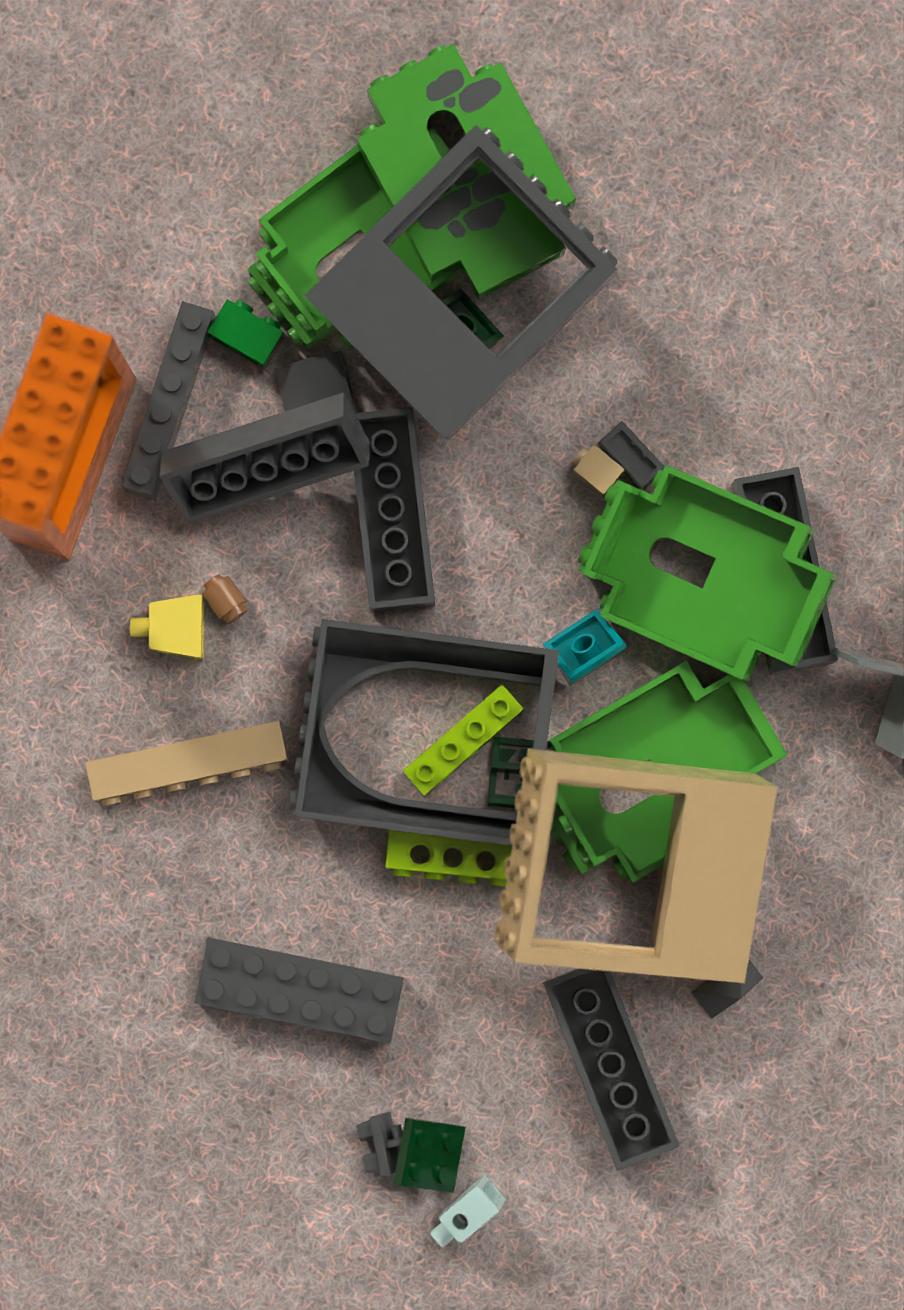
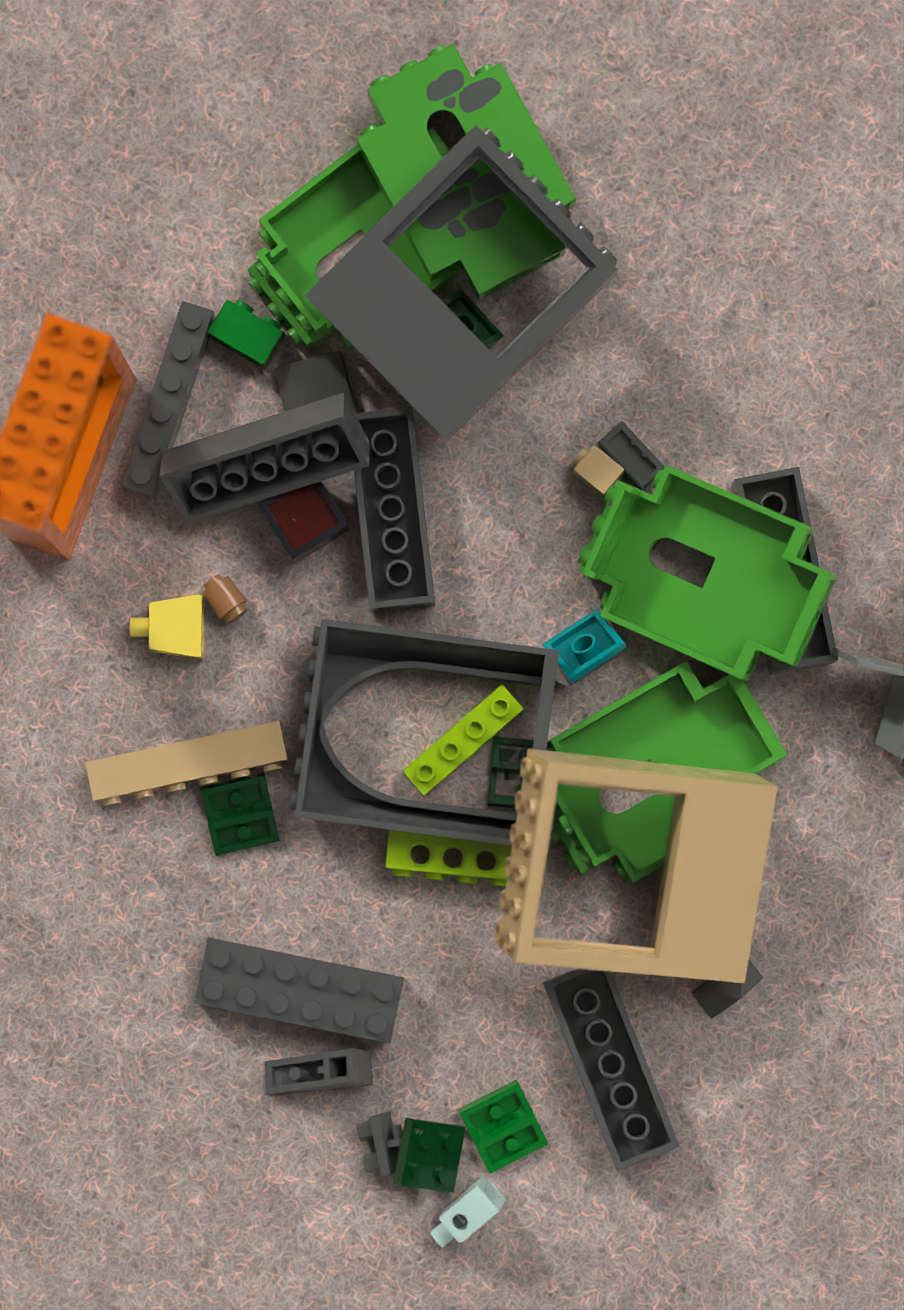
none -> dark green slope [200,773,280,856]
none -> clear red piece [258,481,350,564]
none -> dark grey slope [265,1048,373,1095]
none -> green slope [458,1080,549,1174]

